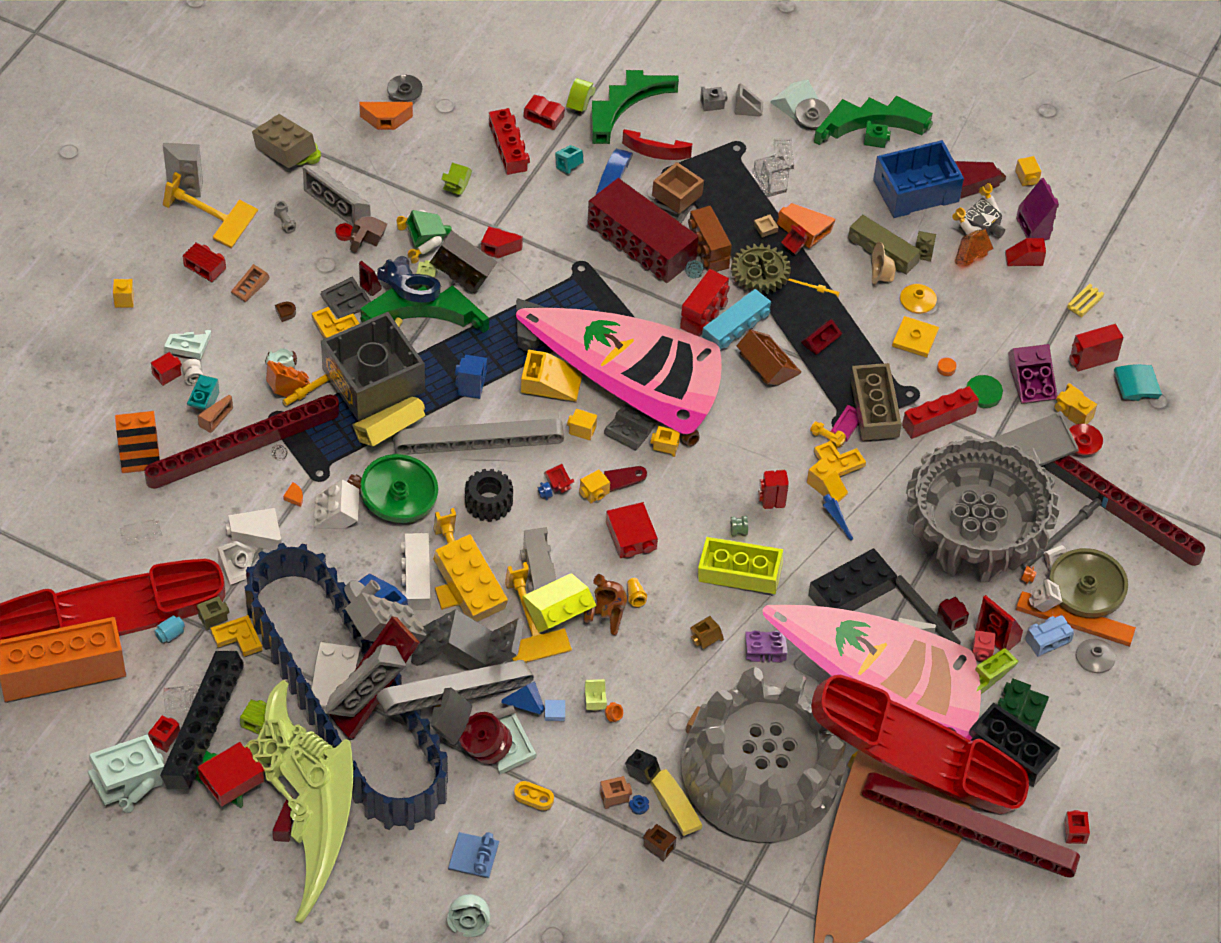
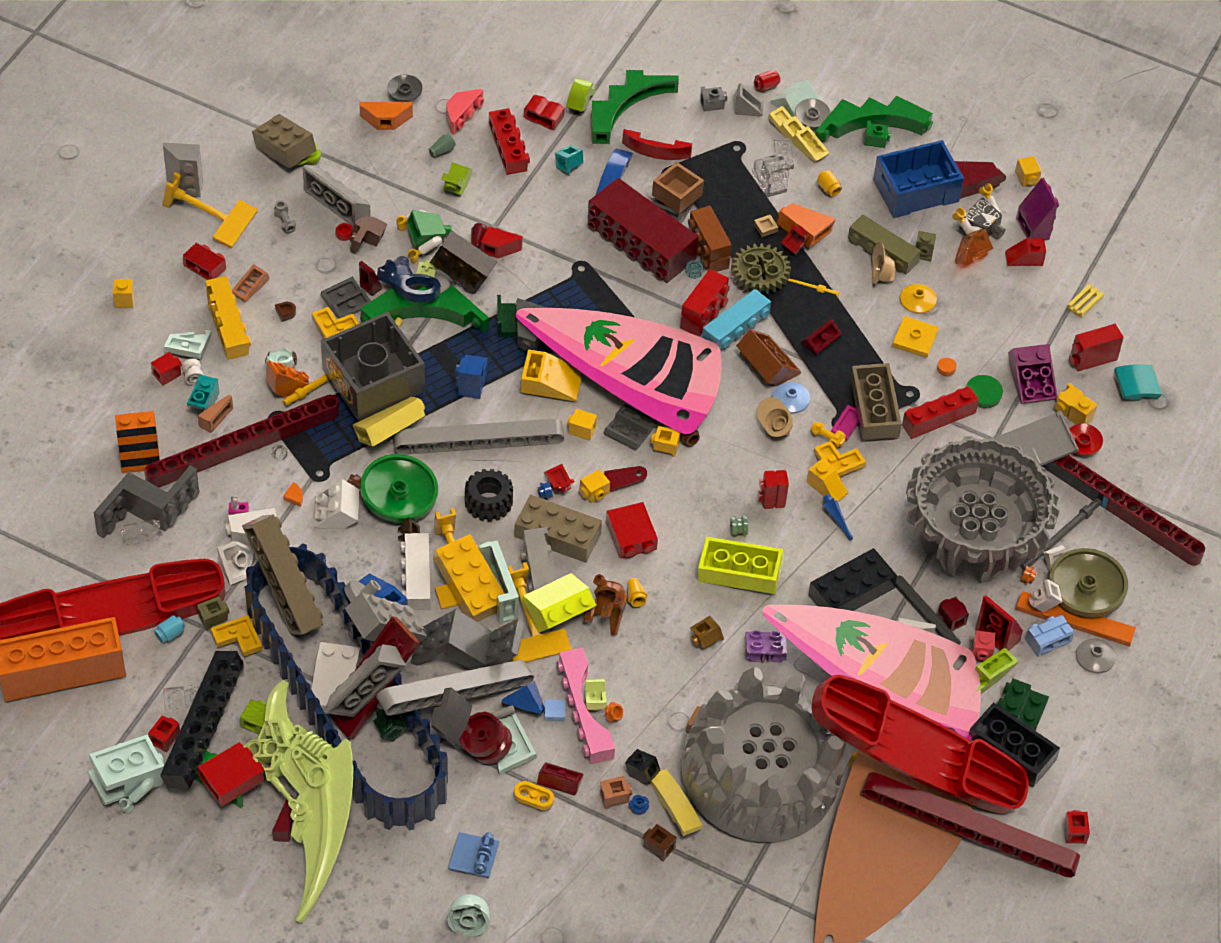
none -> dark grey bracket [93,466,200,538]
none -> yellow wedge [205,276,251,360]
none -> dark pink piece [228,496,249,515]
none -> dark tan brick [242,514,323,635]
none -> clear green brick [373,708,407,742]
none -> dark brown tile [398,517,420,542]
none -> sand green cone [428,134,456,158]
none -> coral slope [446,89,484,134]
none -> dark red cone [471,223,488,250]
none -> light aqua panel [478,541,519,624]
none -> dark green panel [497,295,516,337]
none -> dark tan brick [514,495,602,563]
none -> dark red slope [537,762,584,795]
none -> bright pink arch [557,648,615,764]
none -> red brick [754,70,781,92]
none -> tan piece [757,397,793,437]
none -> light yellow slope [768,106,830,162]
none -> light blue dish [772,382,810,413]
none -> yellow brick [817,170,842,197]

